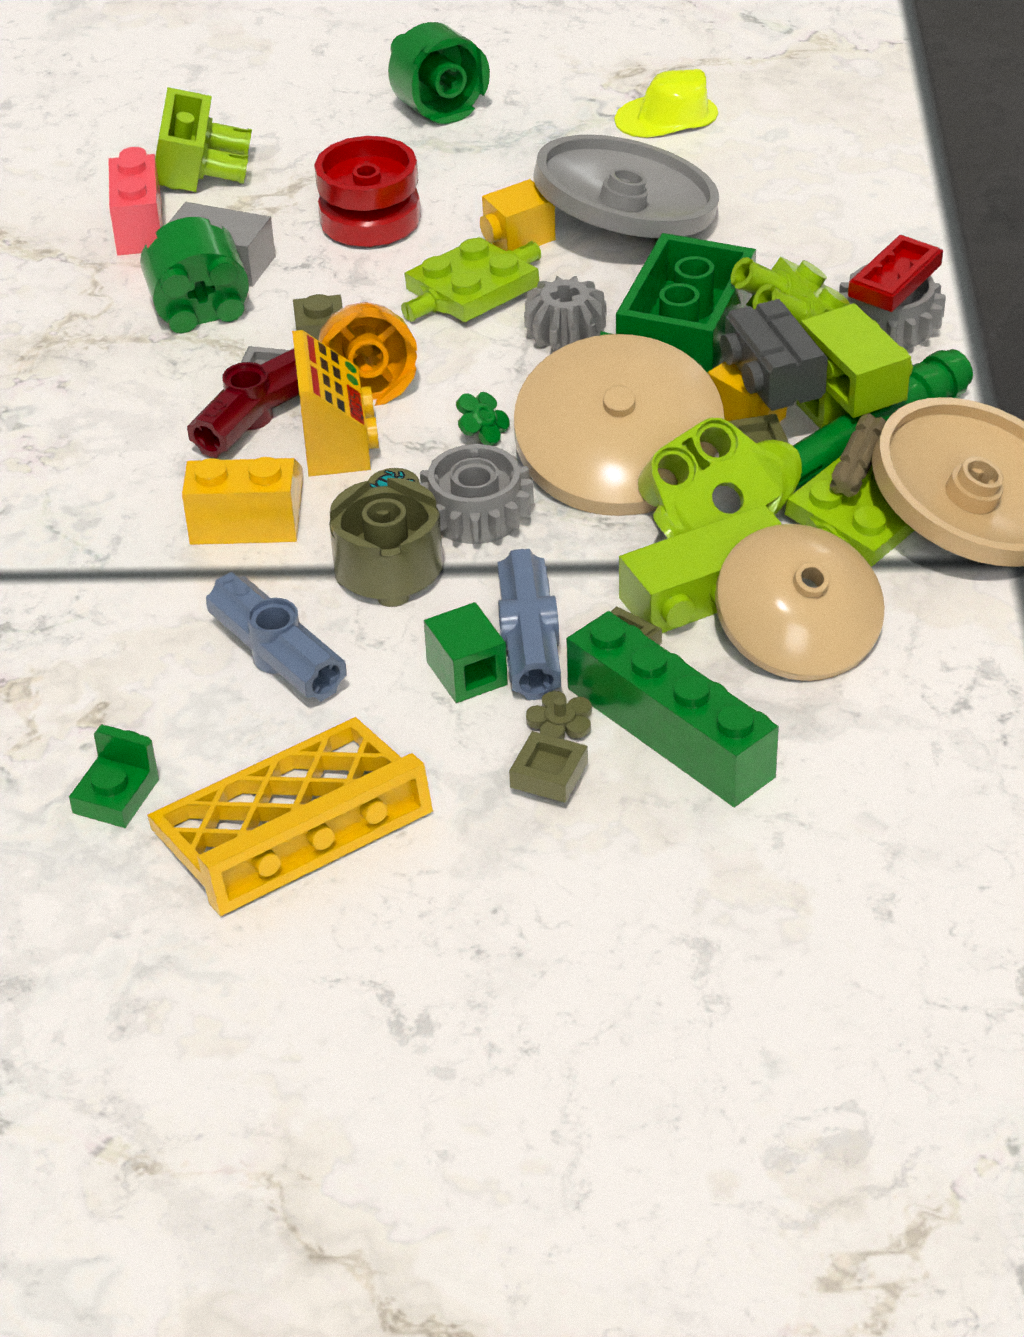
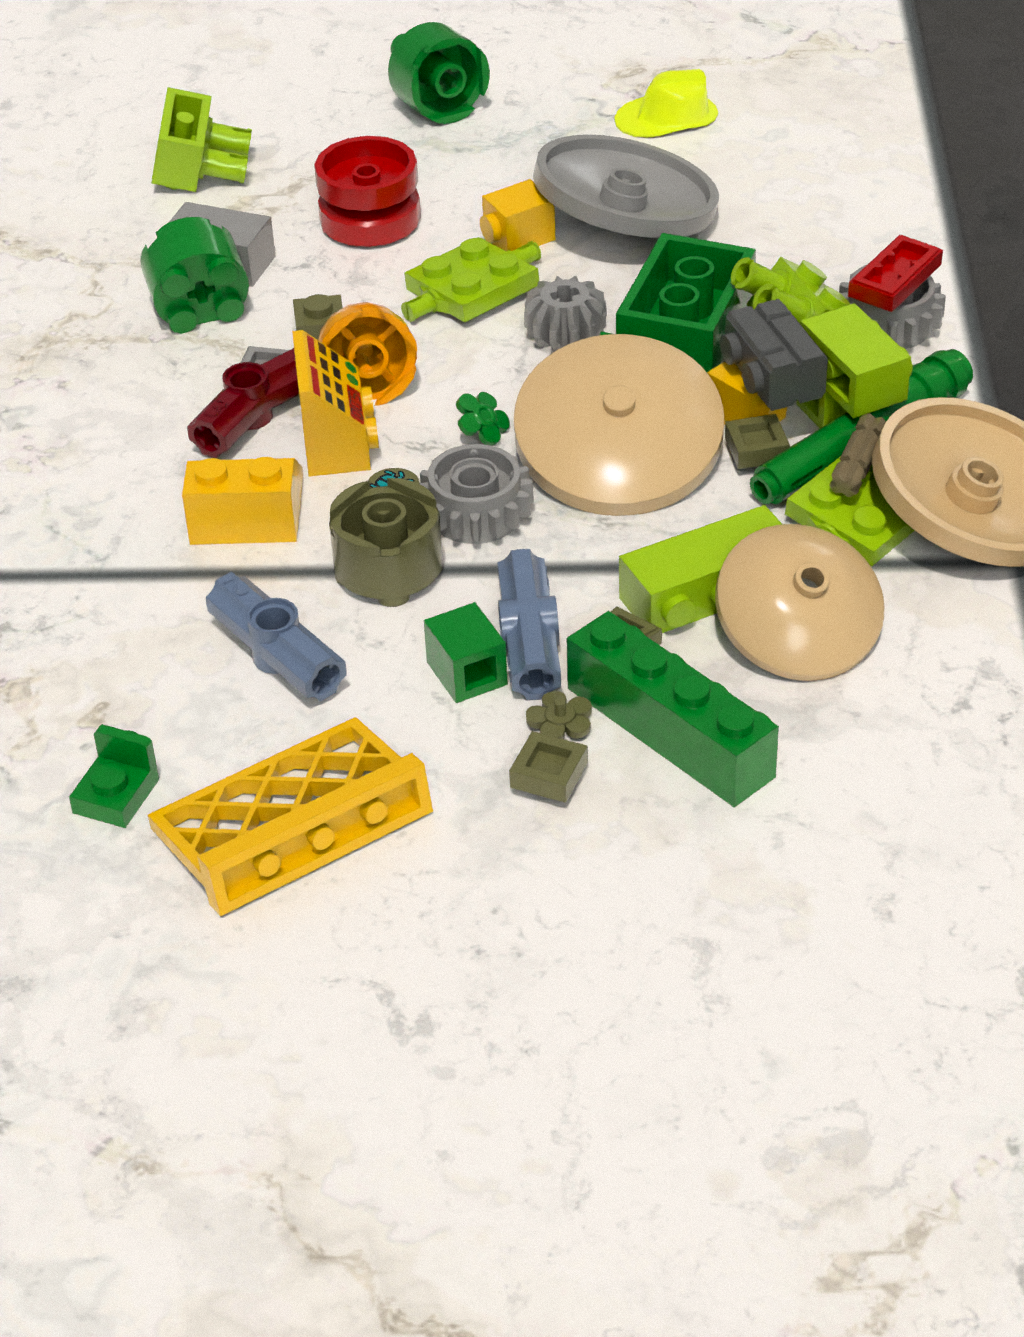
coral brick [109,147,163,256] -> none
lime piece [638,418,802,539] -> none

